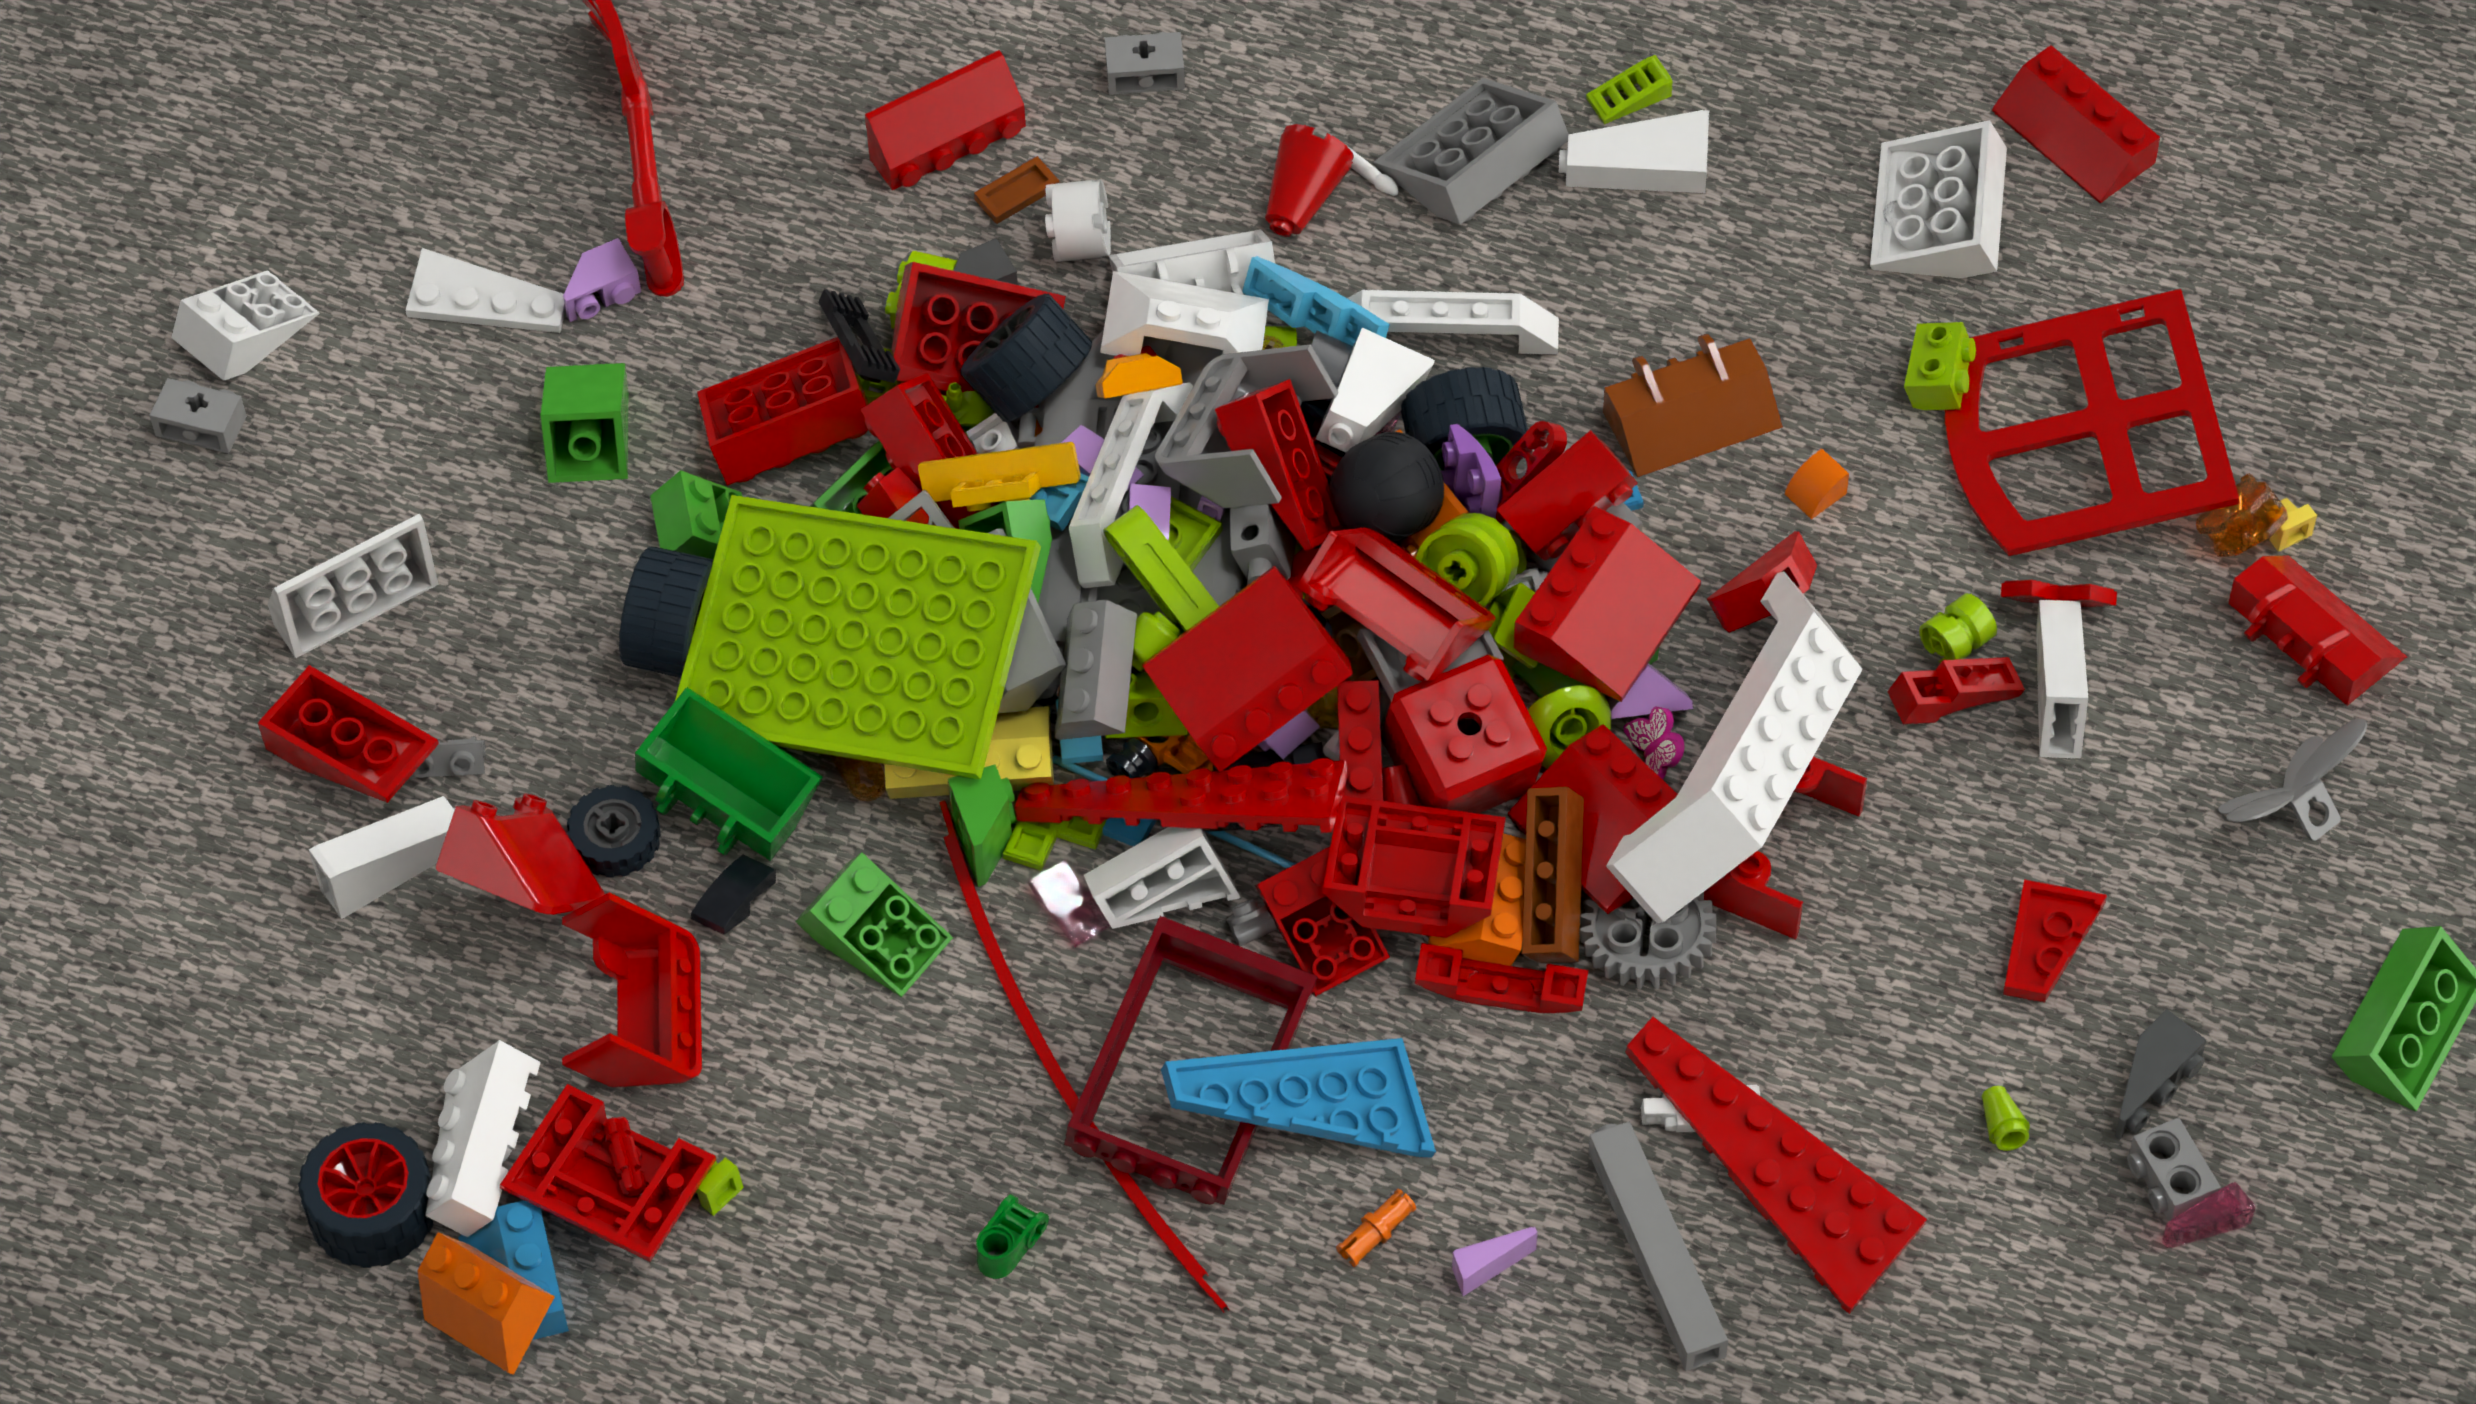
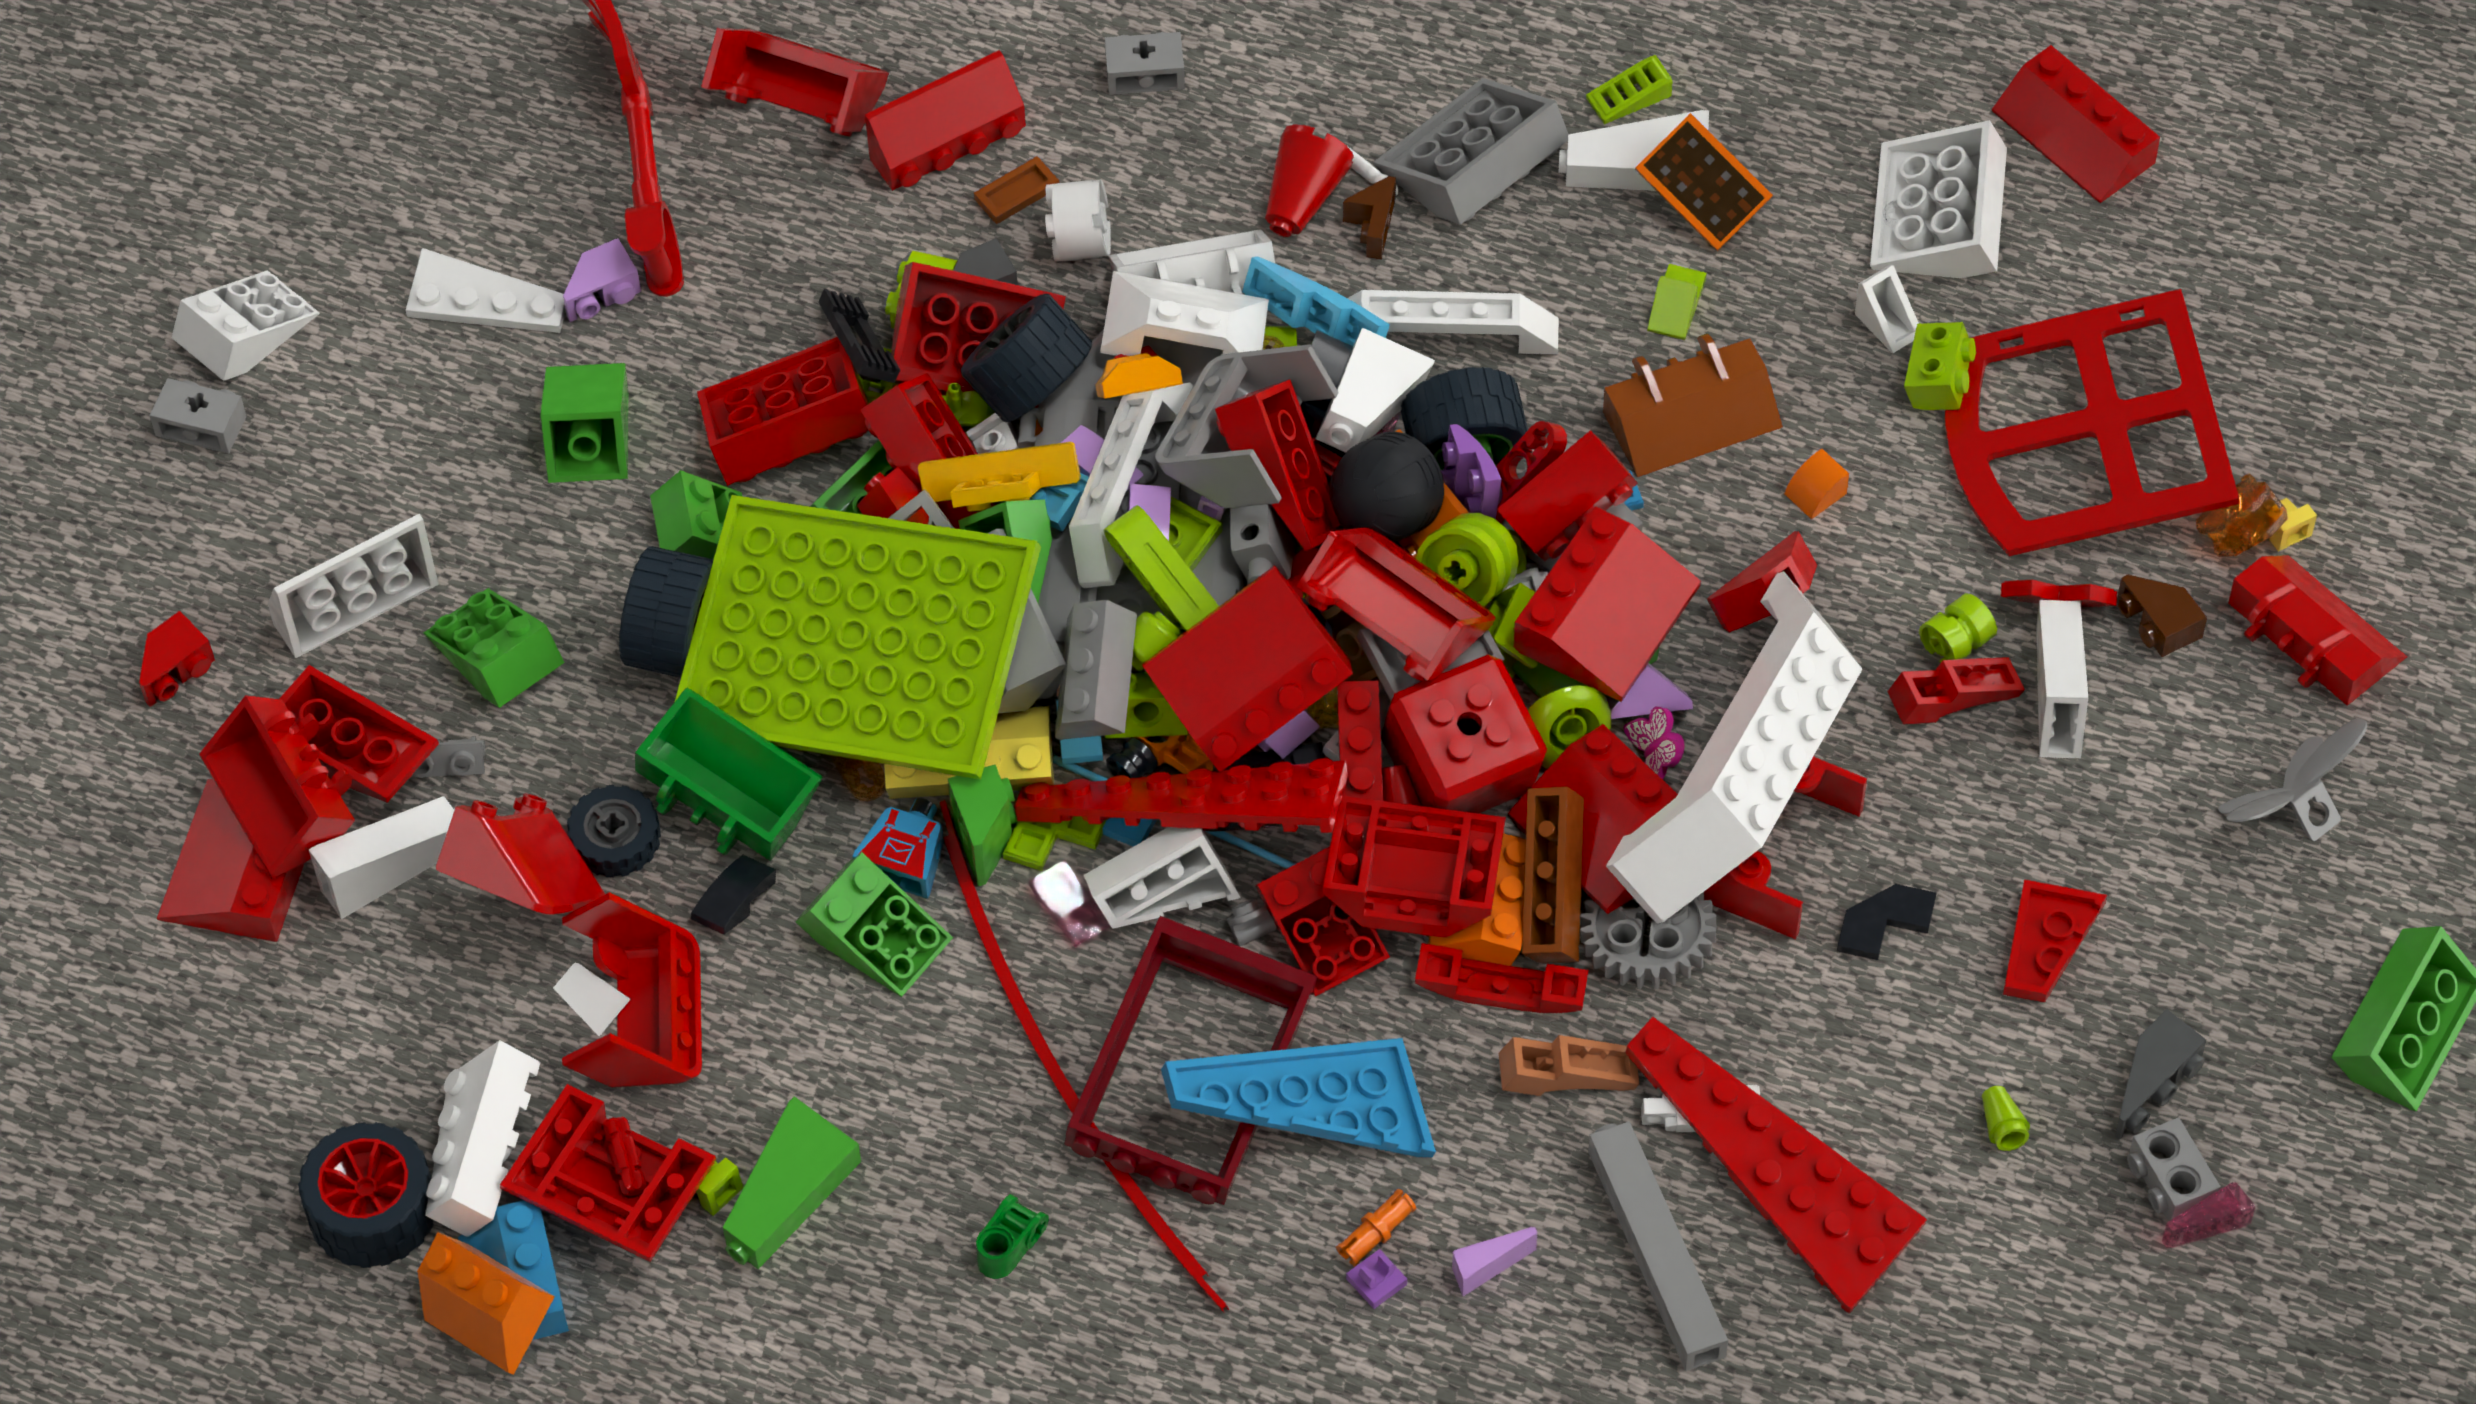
none -> red slope [139,611,215,707]
none -> red slope [157,778,305,942]
none -> red piece [199,695,355,879]
none -> bright green slope [423,588,565,708]
none -> white sticker [553,963,630,1036]
none -> red windscreen [701,28,889,137]
none -> bright green slope [723,1096,861,1269]
none -> torso [852,798,944,899]
none -> reddish brown slope [1343,176,1396,260]
none -> medium lavender tile [1346,1249,1407,1309]
none -> nougat slope [1499,1035,1639,1096]
none -> tile [1635,113,1773,251]
none -> lime slope [1647,264,1707,340]
none -> black tile [1837,884,1937,960]
none -> white slope [1855,265,1919,353]
none -> reddish brown slope [2117,574,2207,657]

